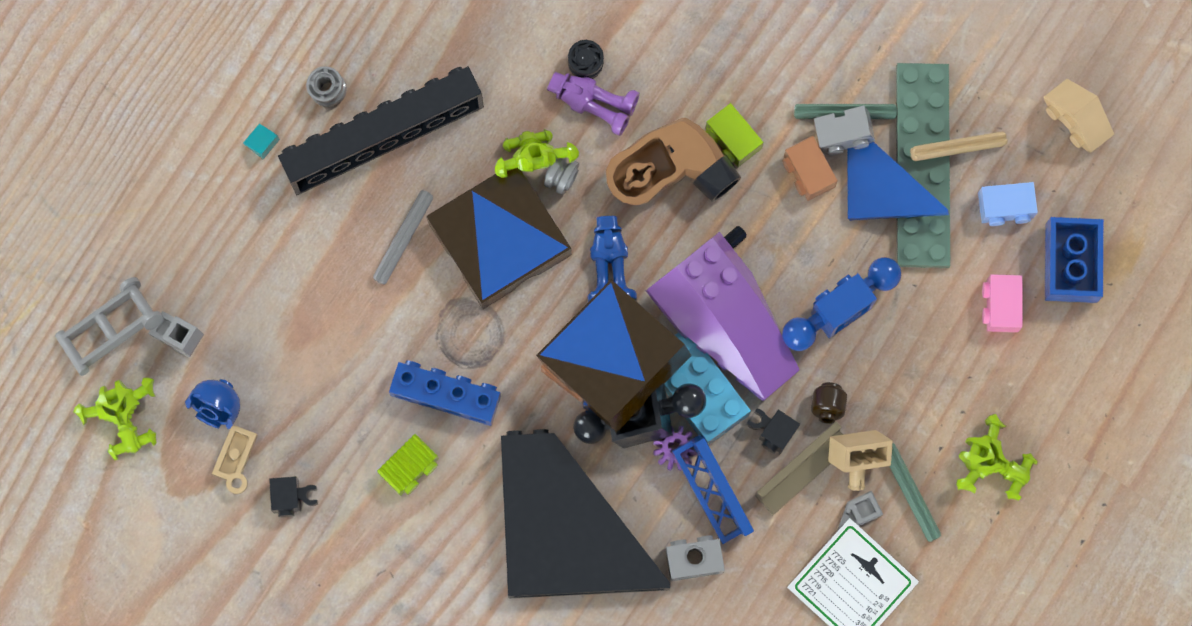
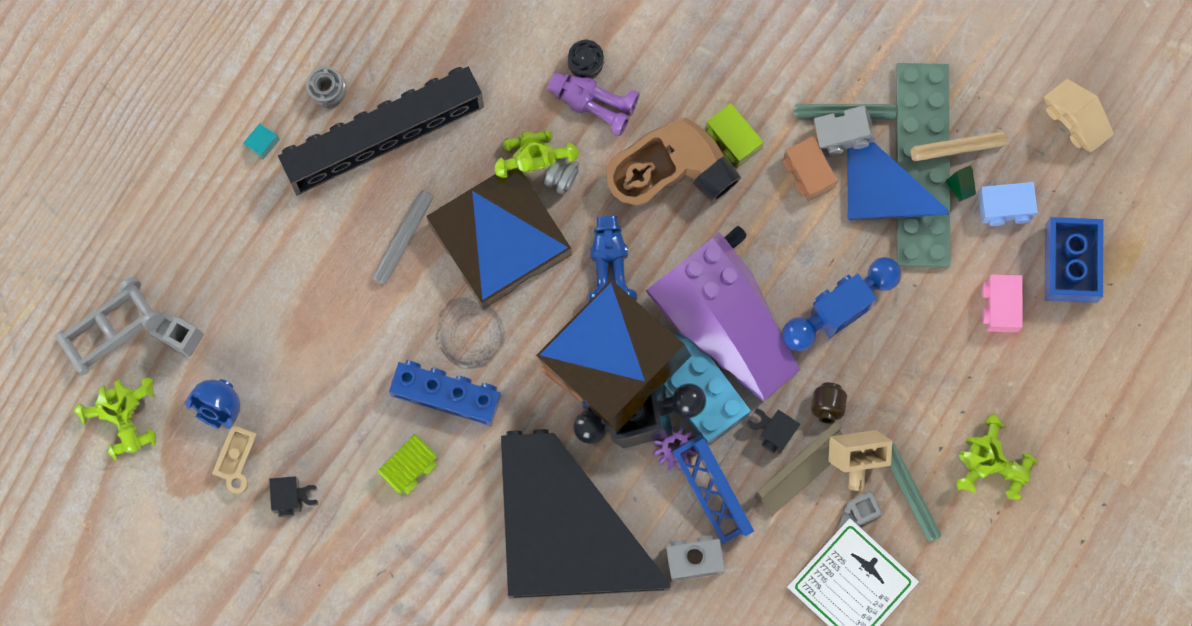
none -> dark green slope [945,165,976,202]

